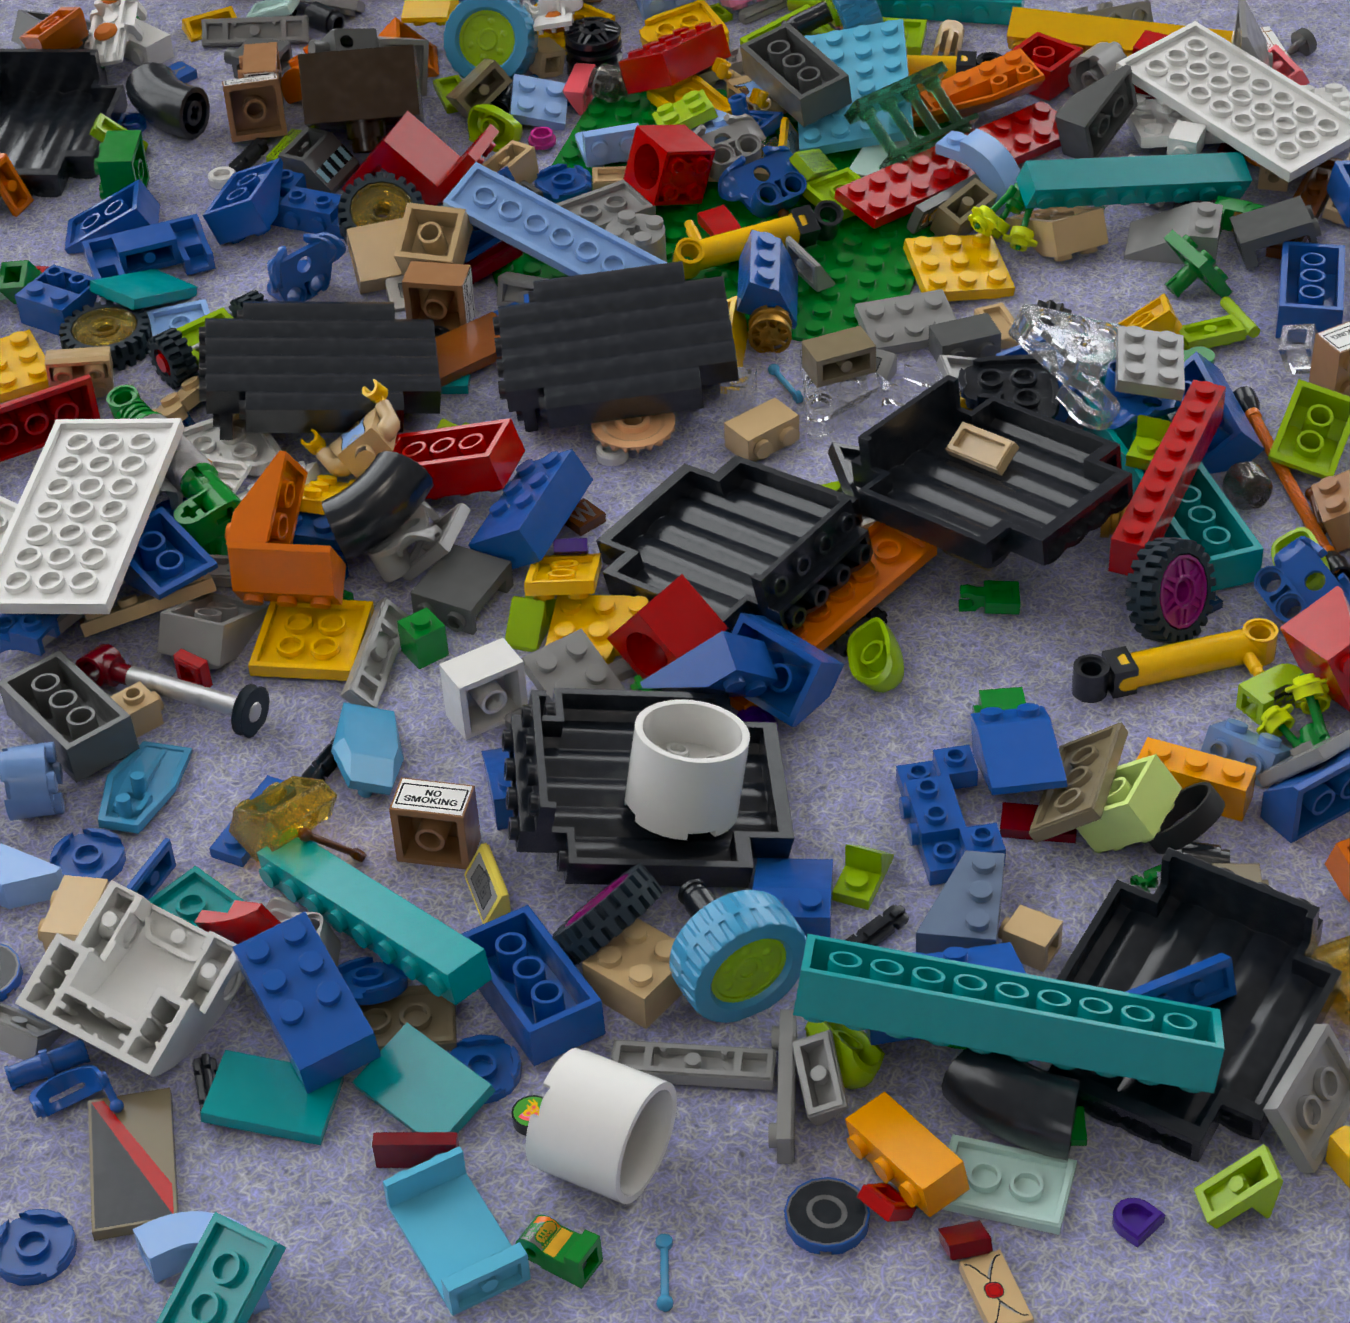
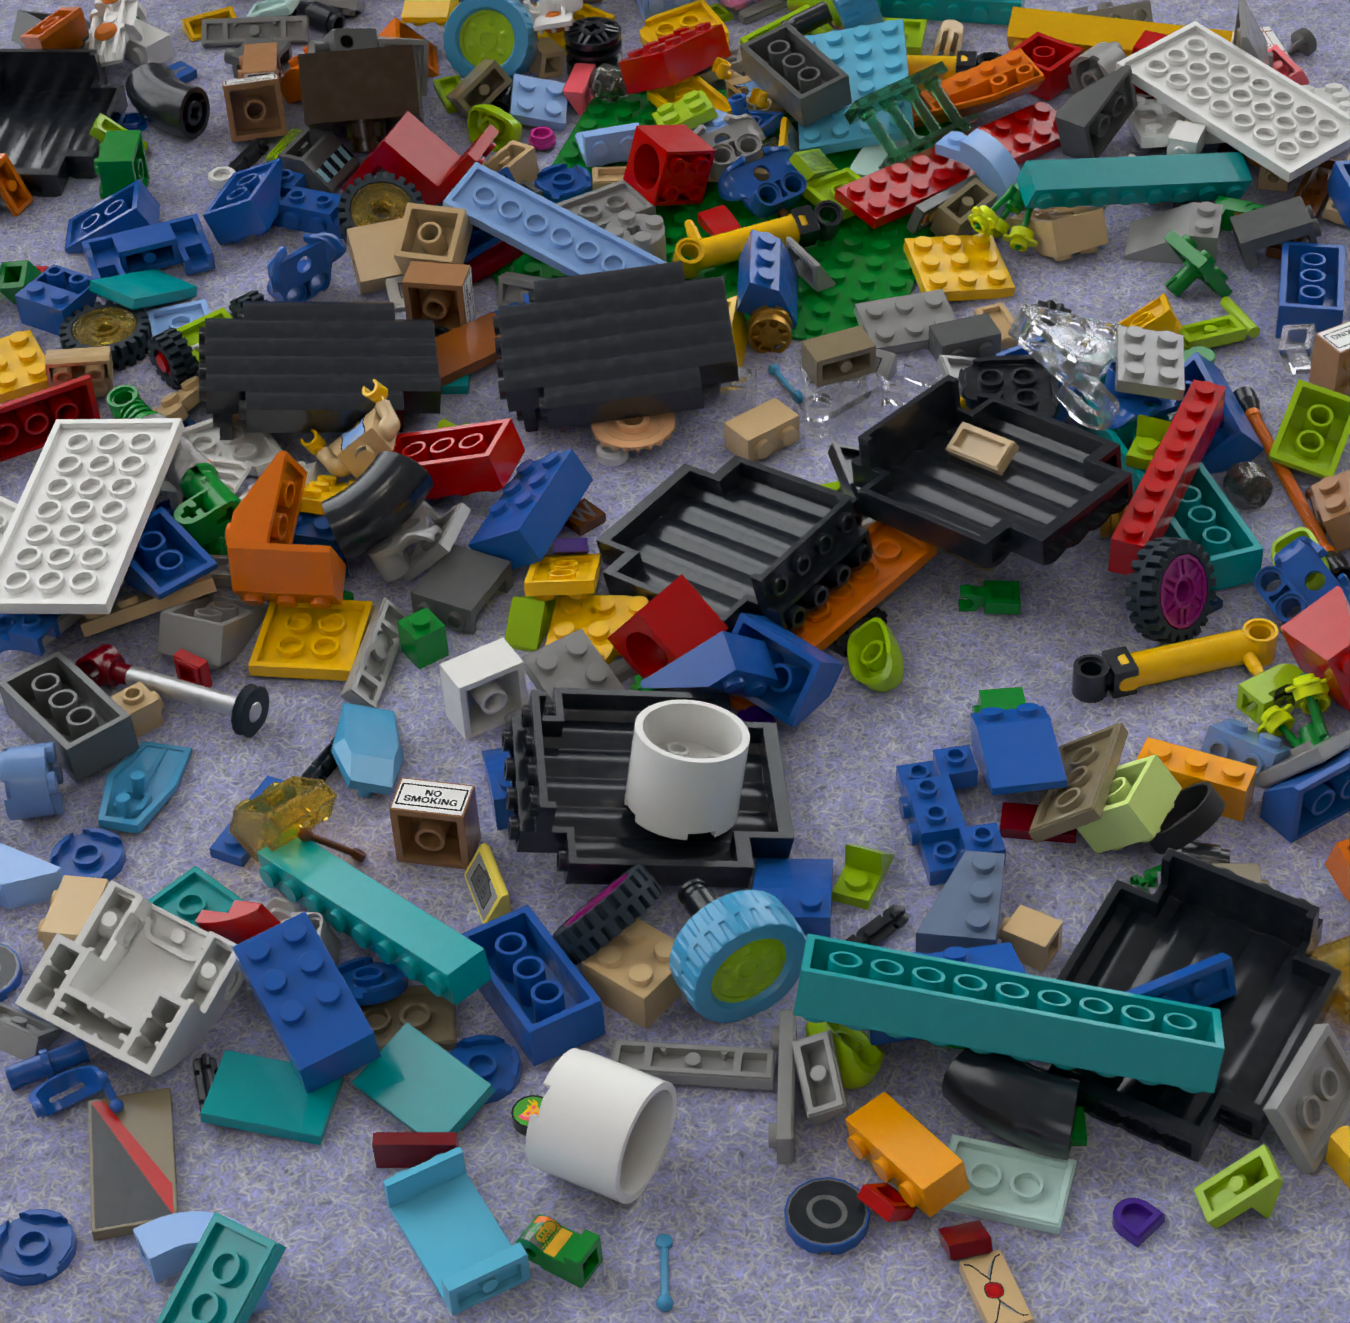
blue slope [126,838,176,900] -> none

